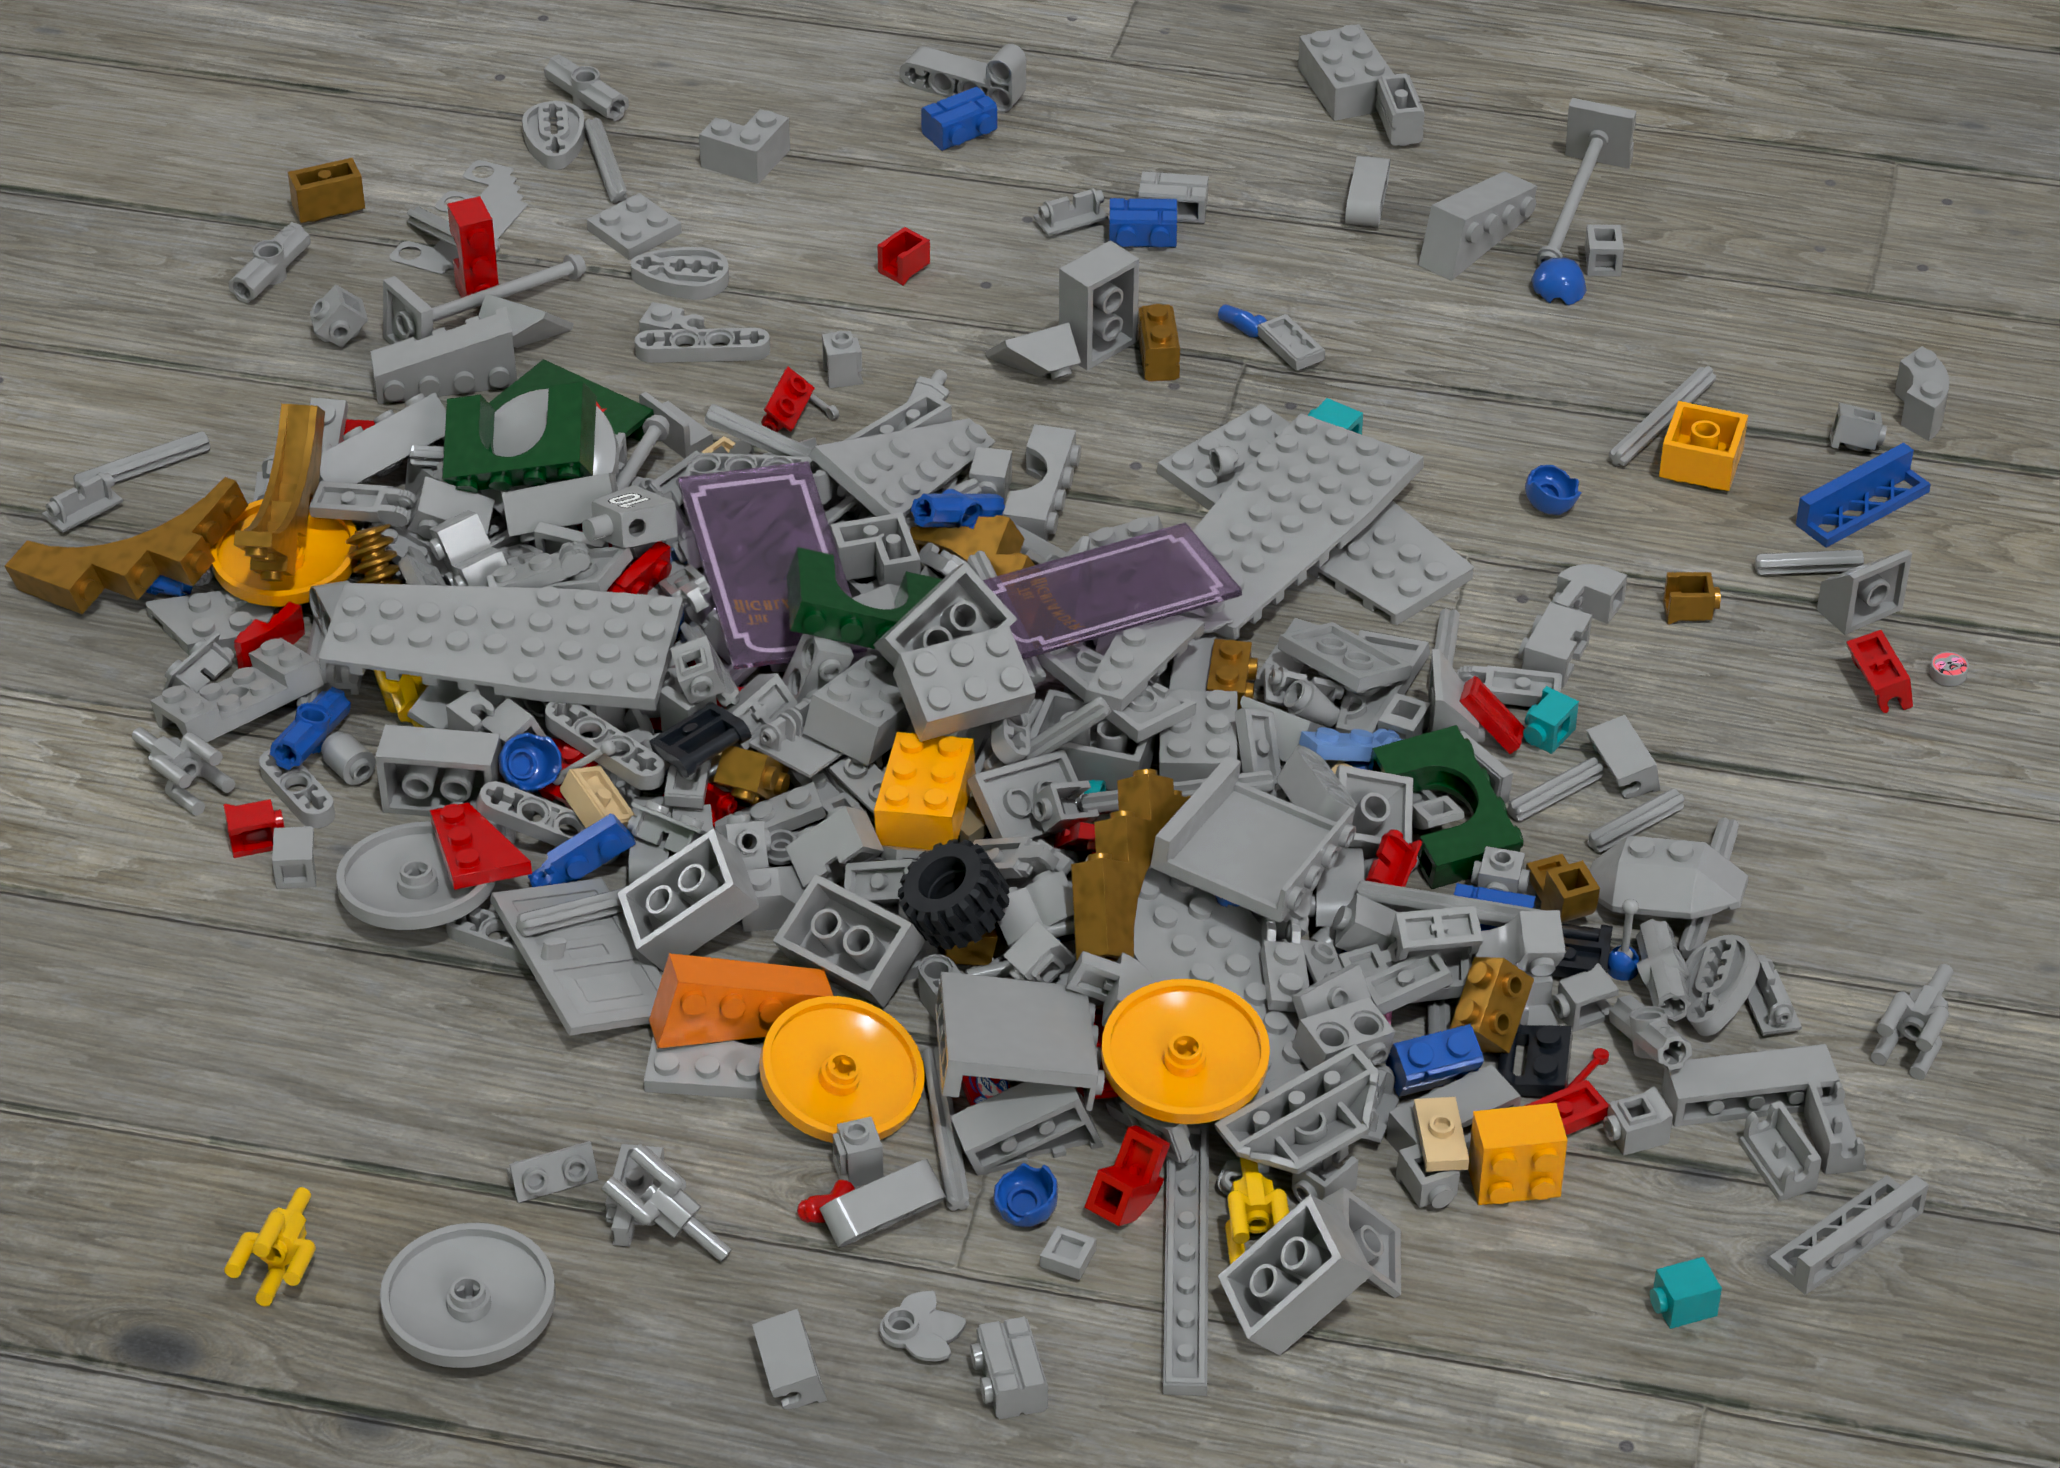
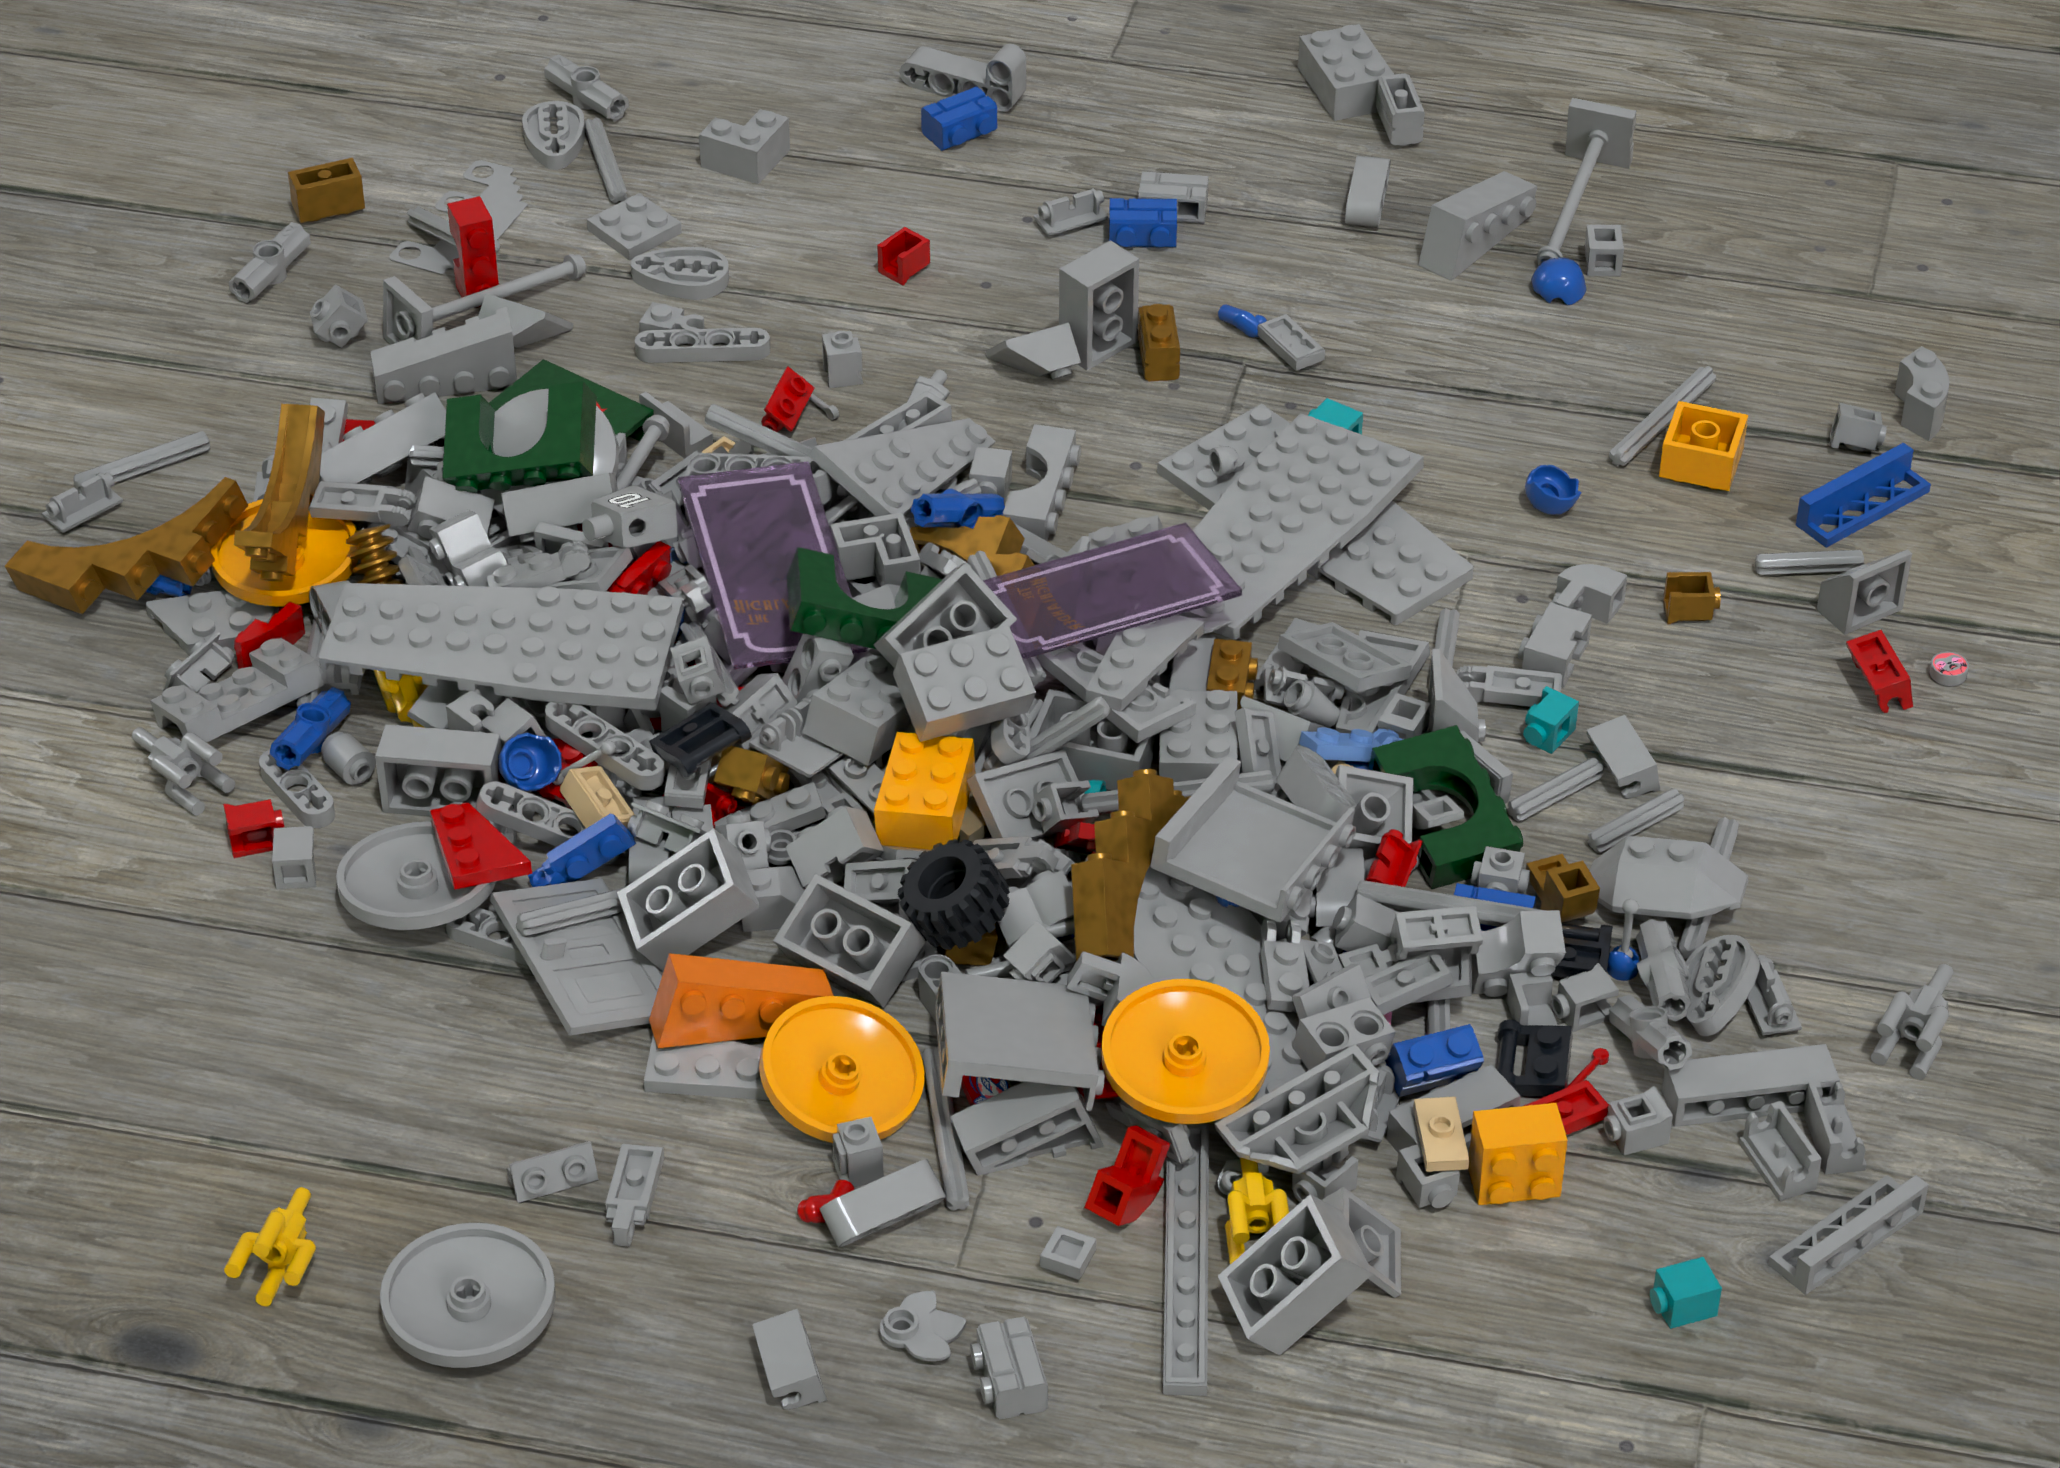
light grey plant [601,1143,732,1262] -> none
blue hair [994,1163,1058,1227] -> none
pearl gold brick [1450,957,1534,1053] -> none
red tile [1460,676,1525,754] -> none

